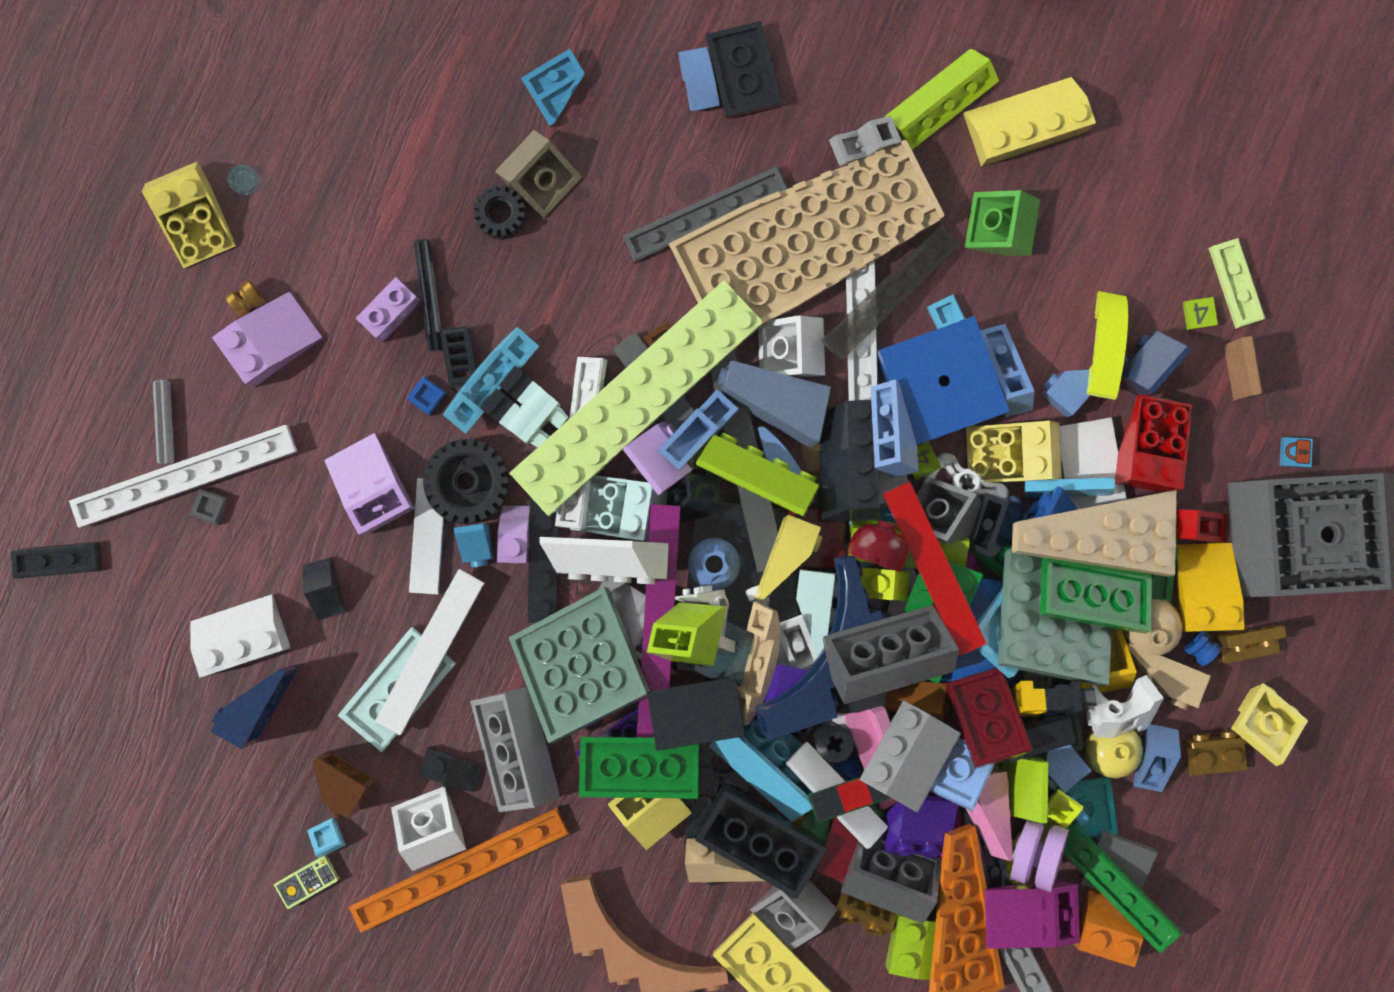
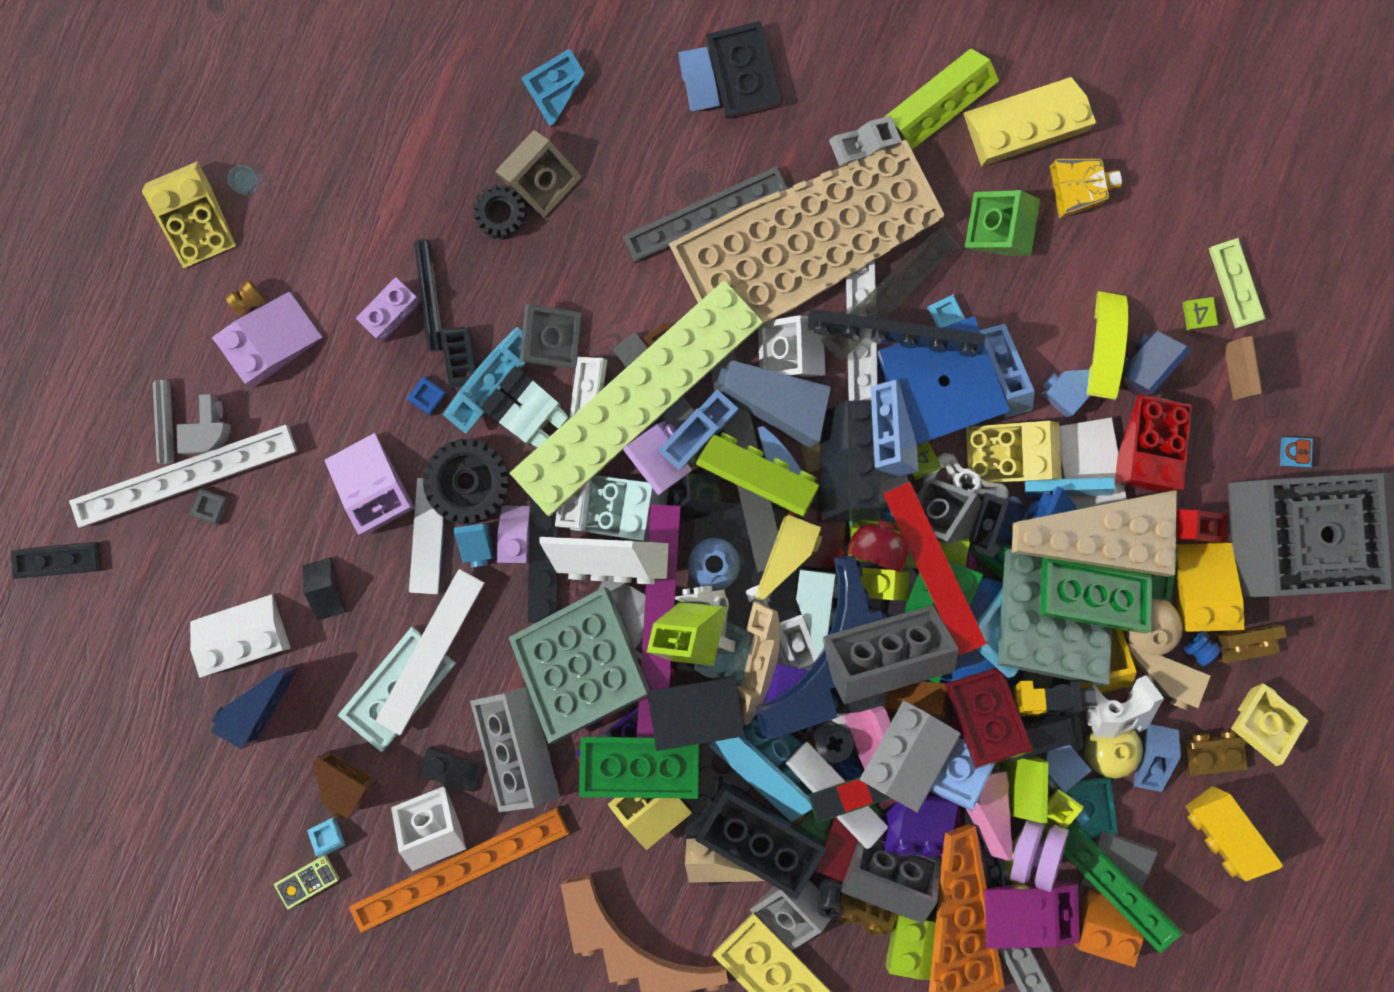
none -> light grey brick [177,394,231,455]
none -> dark grey tile [519,304,582,370]
none -> black plate [808,309,986,357]
none -> black bush [817,879,844,918]
none -> yellow torso [1050,159,1122,219]
none -> yellow slope [1185,786,1283,881]

